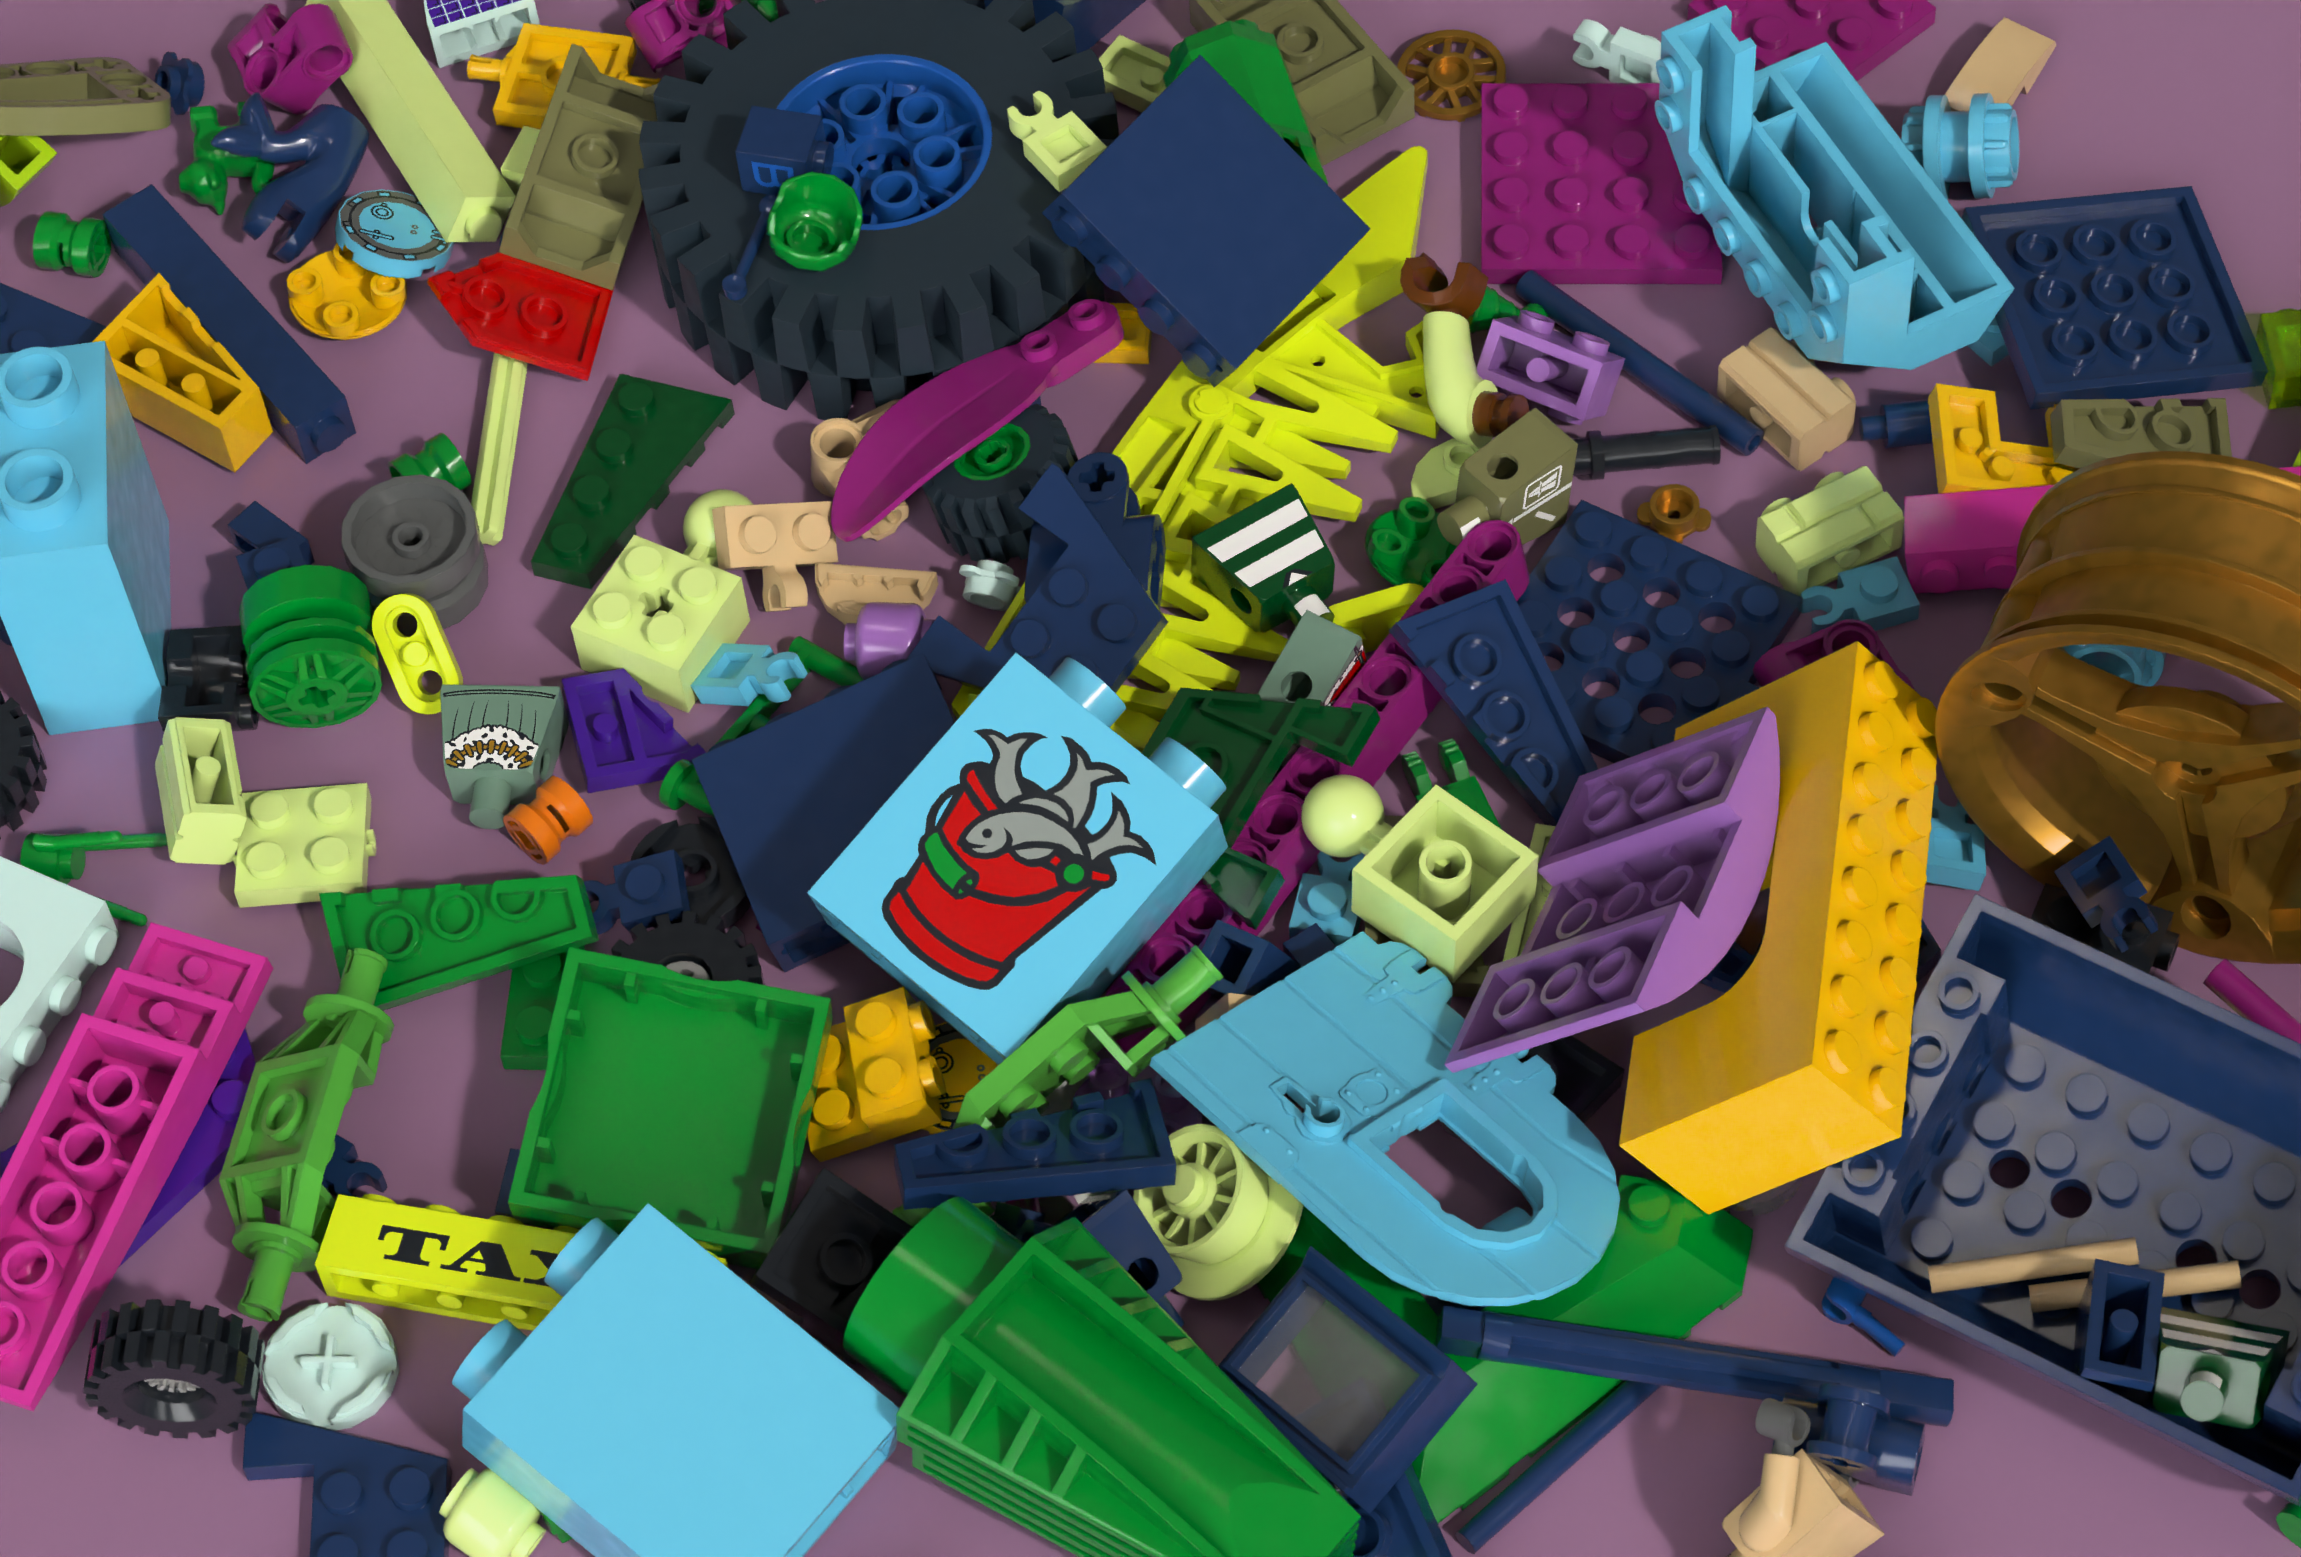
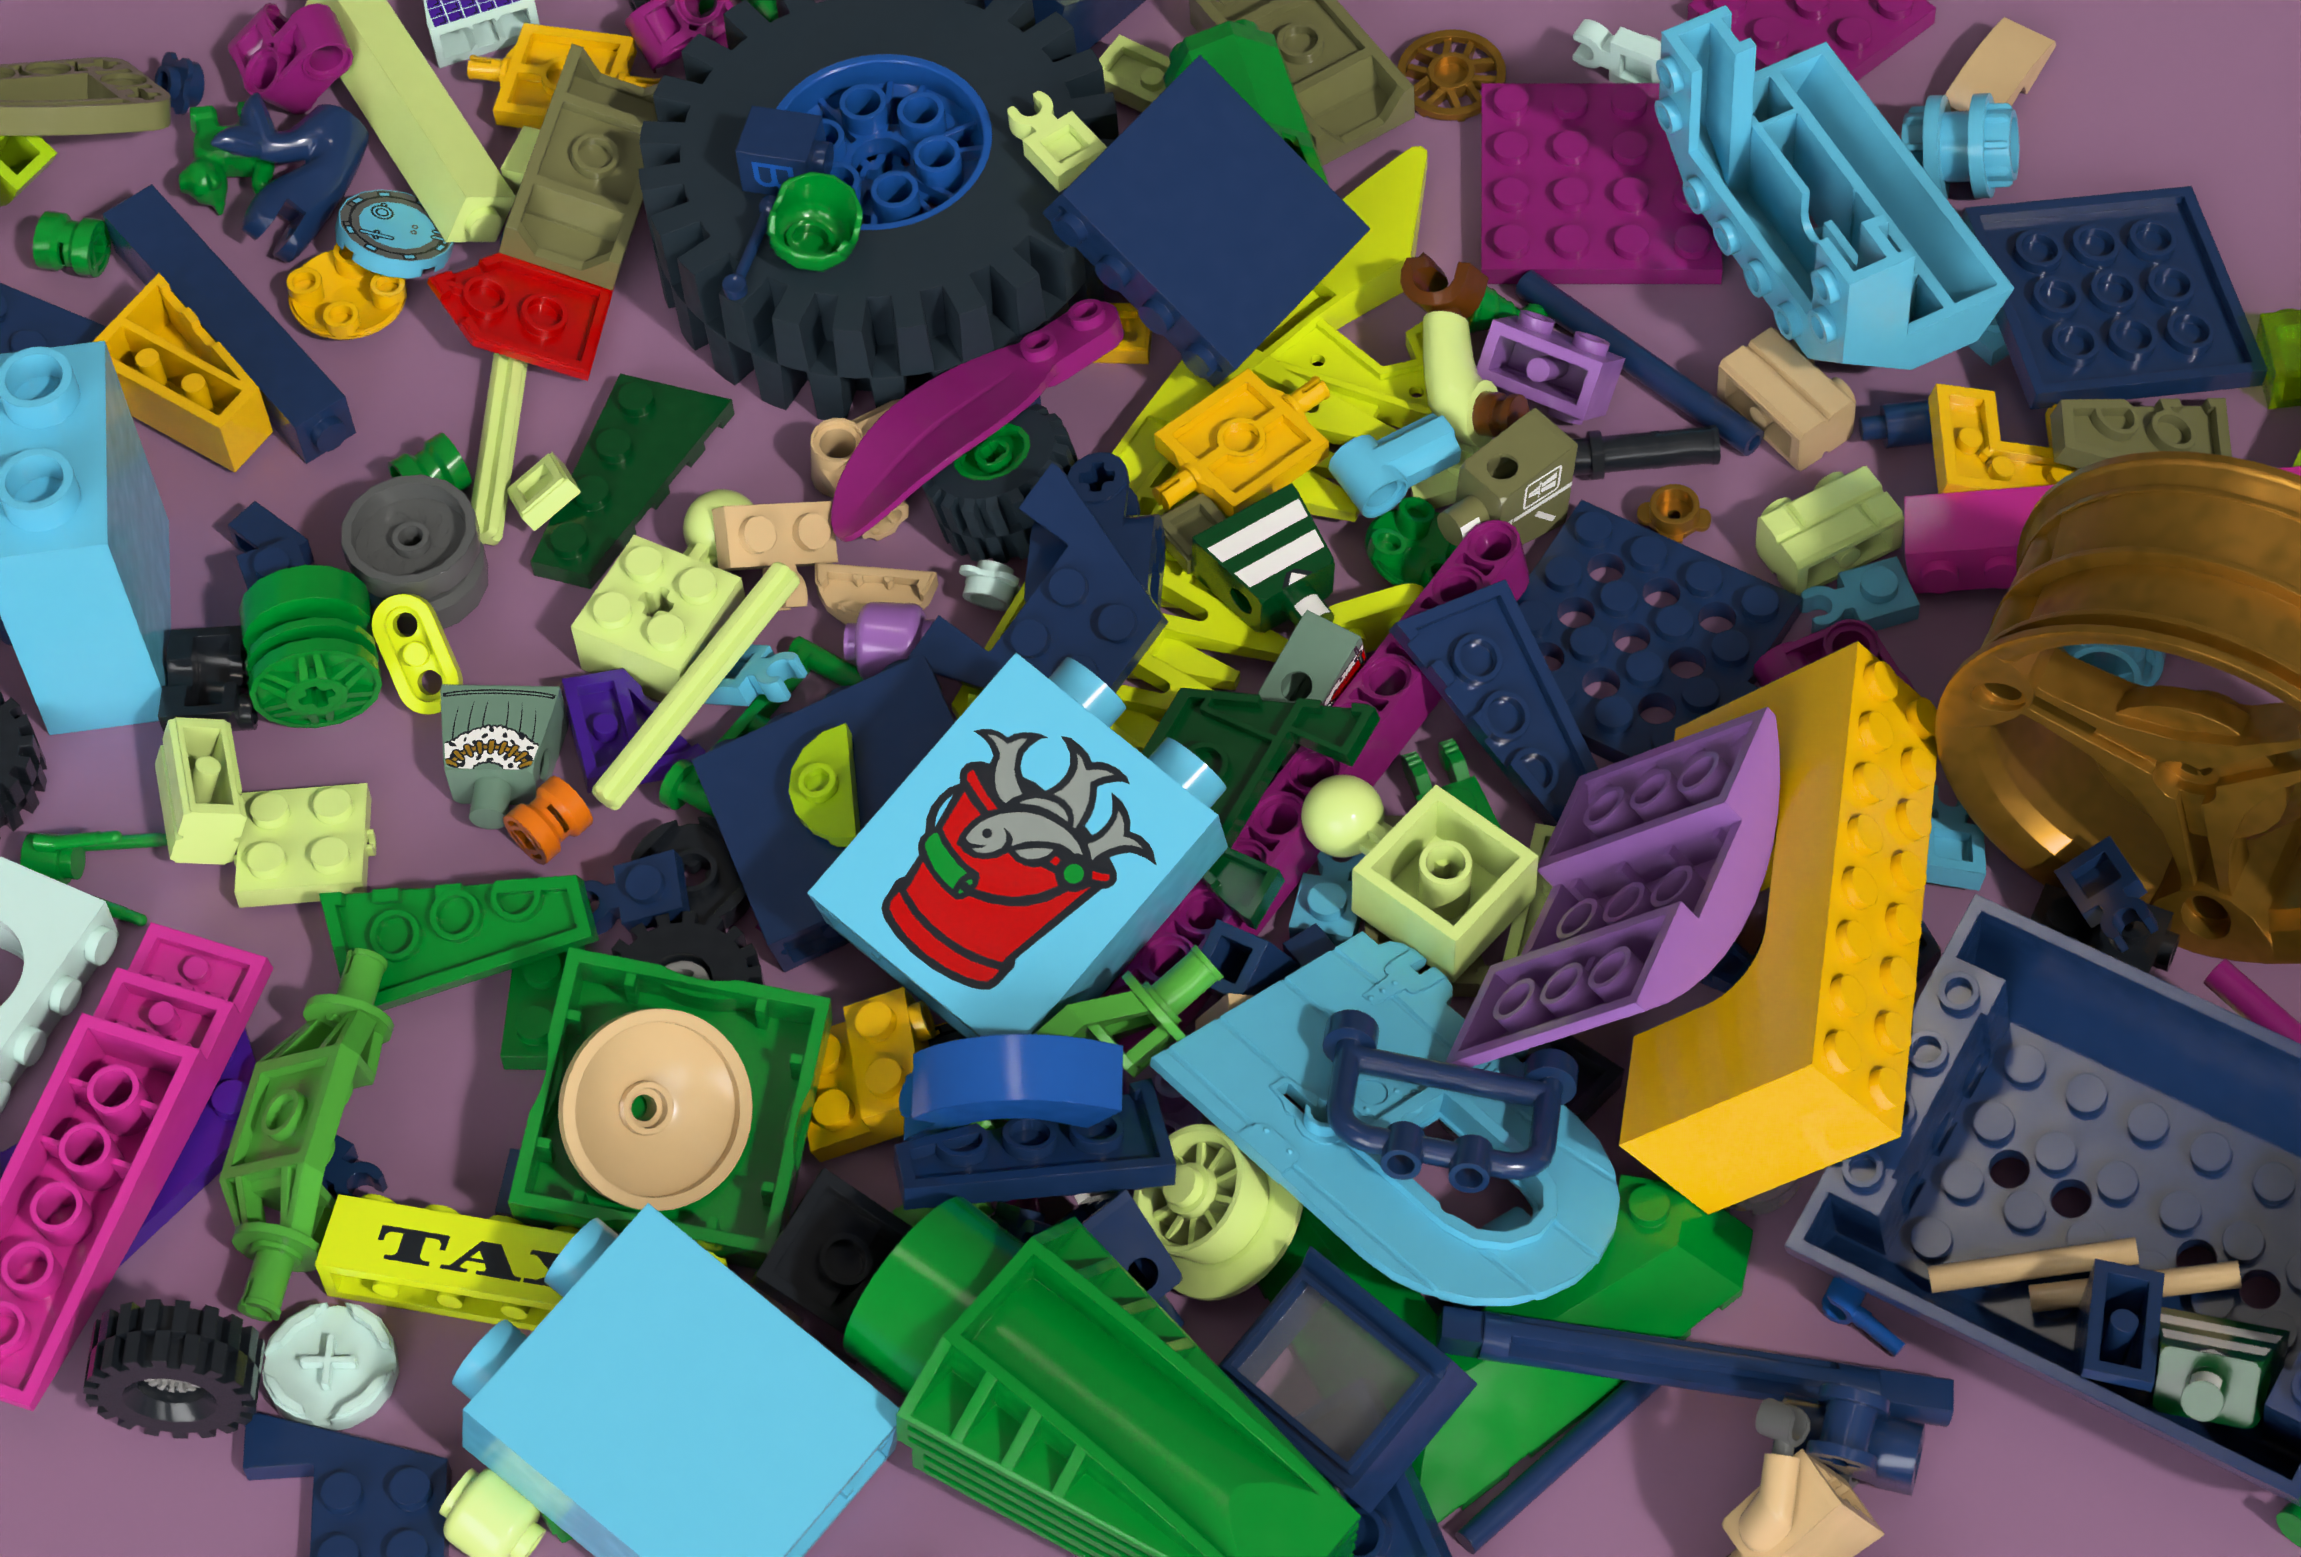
none -> yellowish green tile [506,452,581,531]
none -> tan dish [558,1008,753,1211]
none -> yellowish green axle [592,562,800,810]
none -> lime plate [788,723,860,847]
none -> blue arch [899,1034,1123,1141]
none -> yellow plate [1152,368,1330,517]
none -> olive tile [1160,493,1226,574]
none -> dark blue bar [1323,1009,1579,1193]
none -> medium azure piece [1328,413,1462,518]

